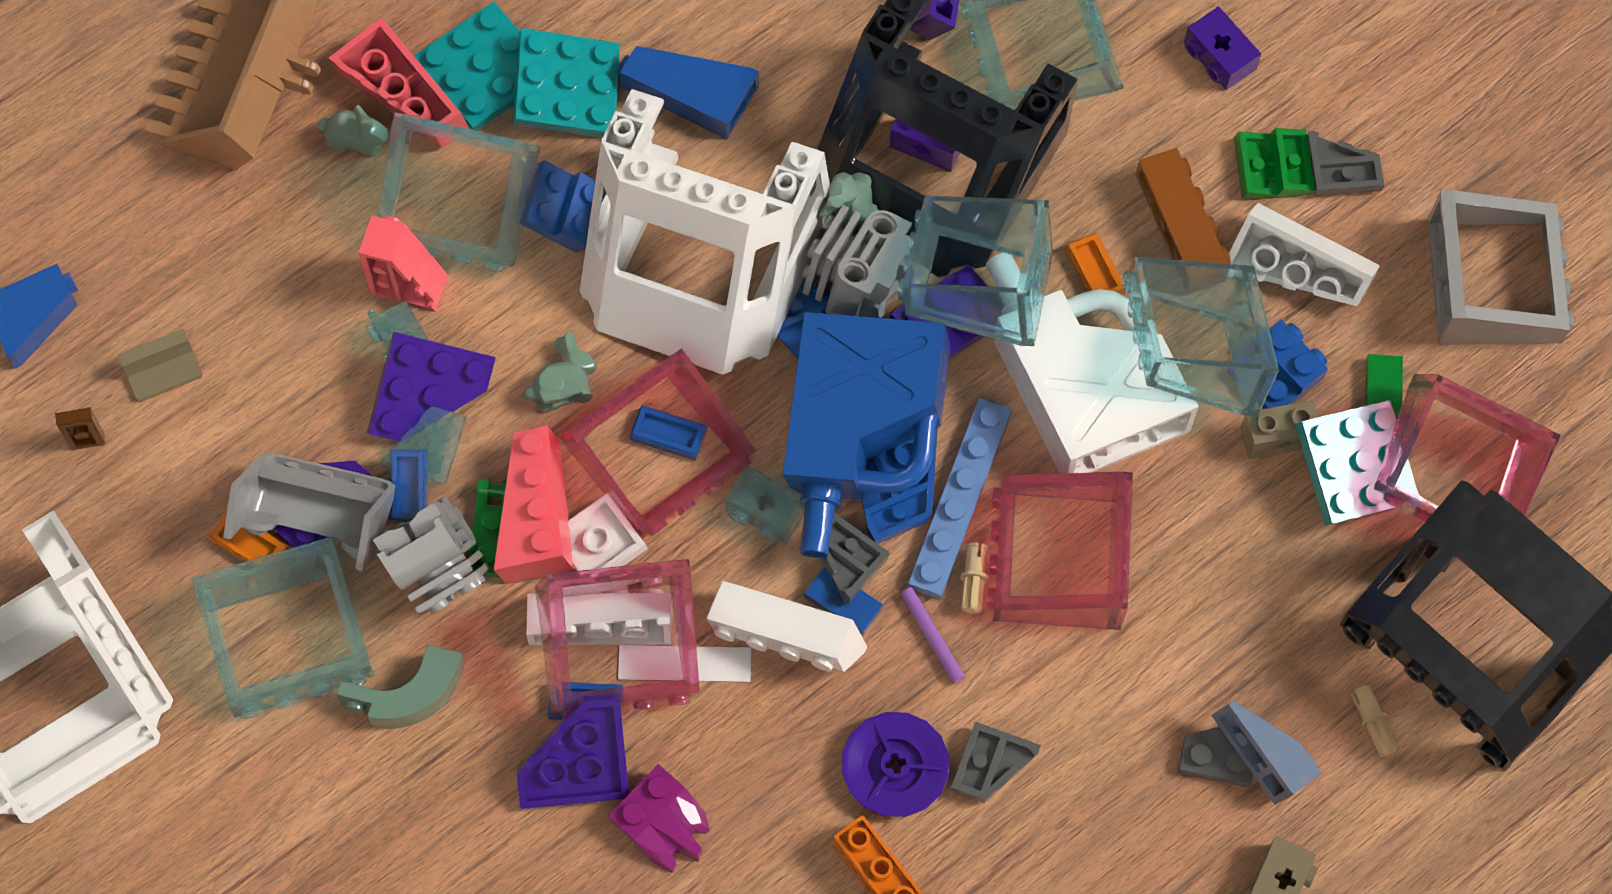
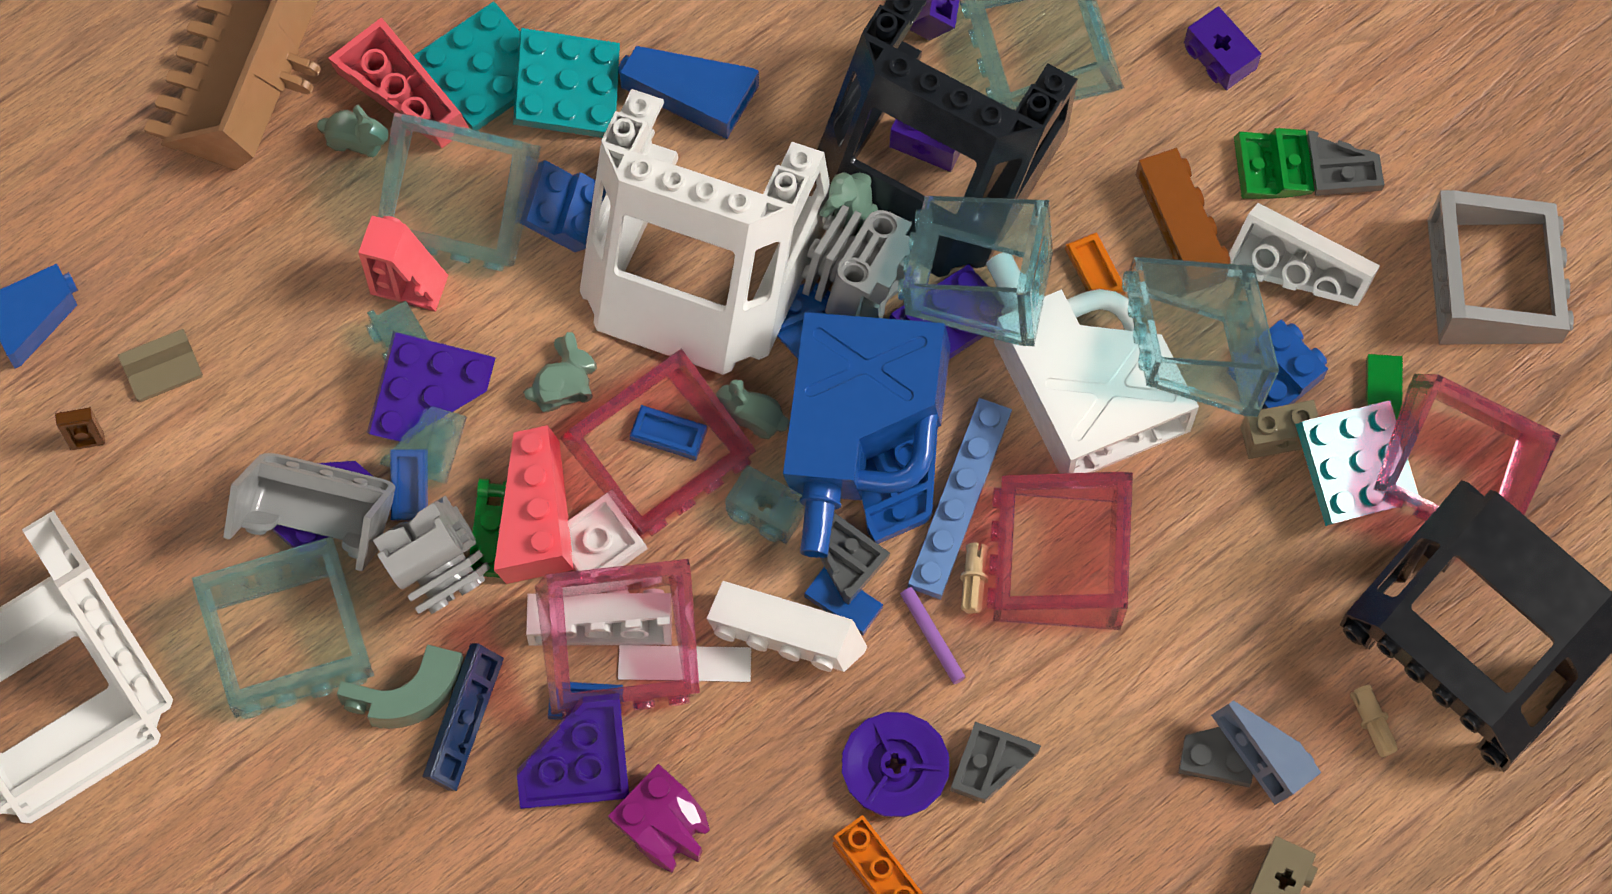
orange tile [208,513,288,577] -> none
none -> dark blue plate [422,643,504,791]
none -> sand green animal [715,380,790,439]

